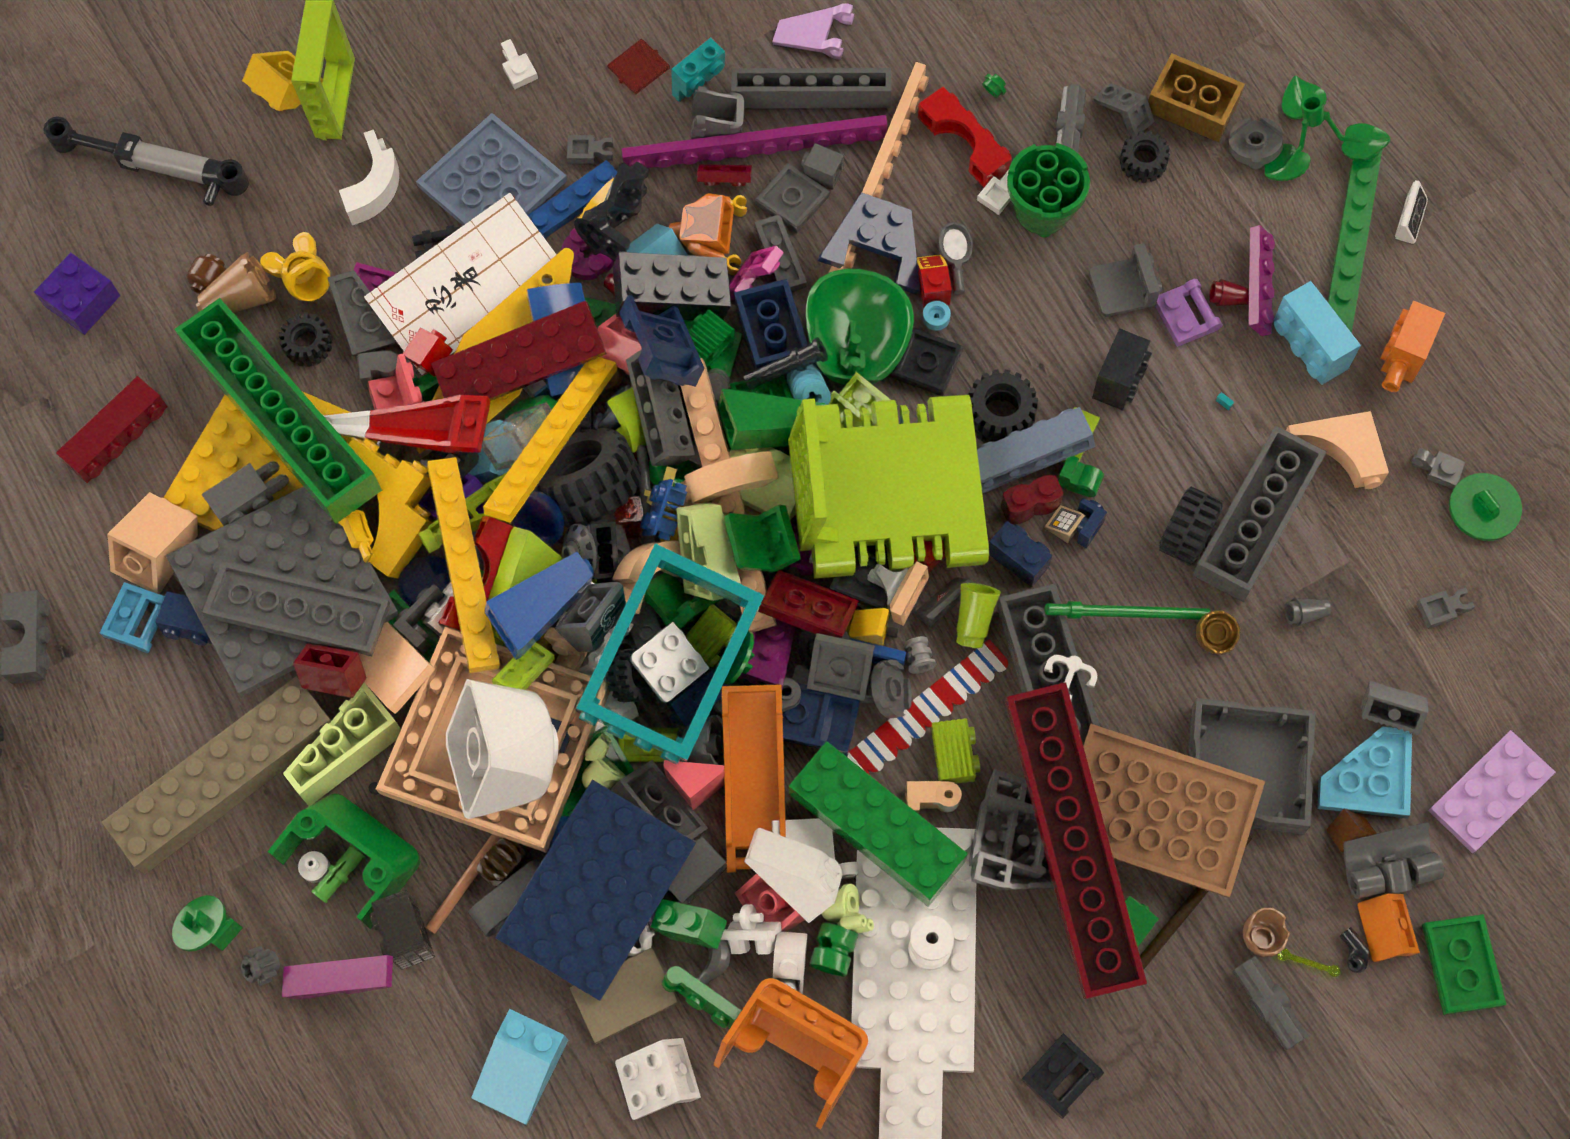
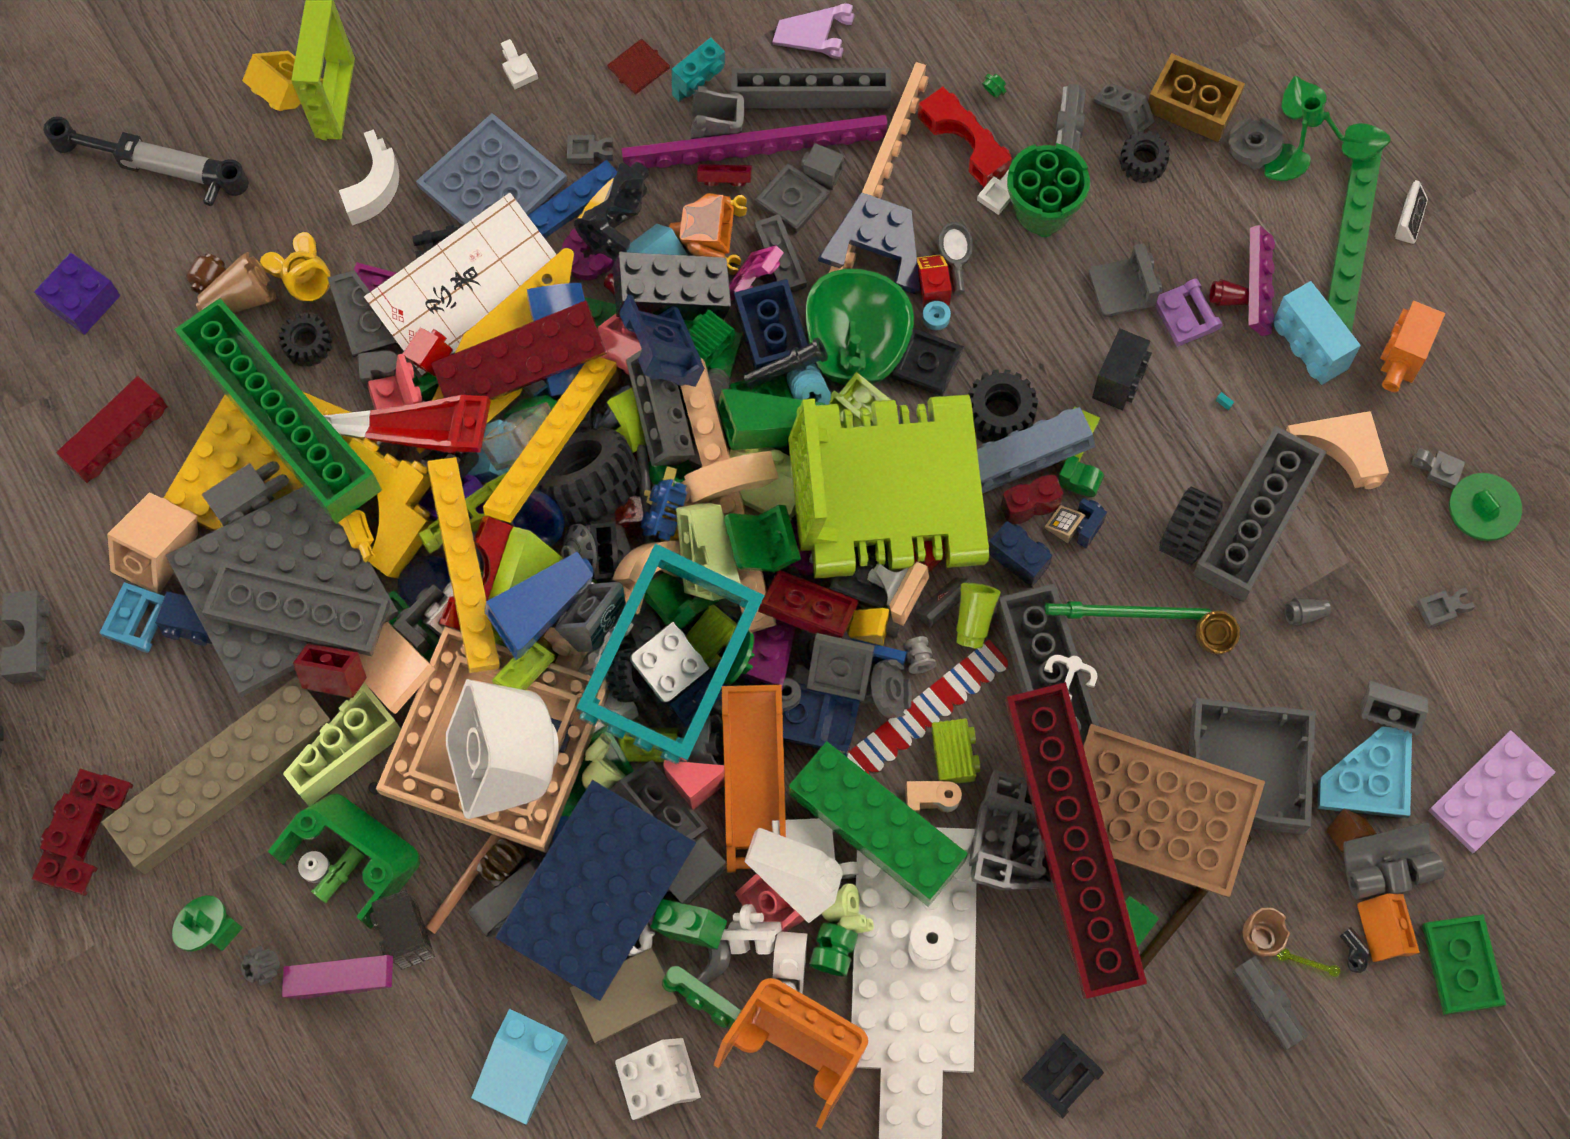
none -> dark red bracket [32,768,133,896]

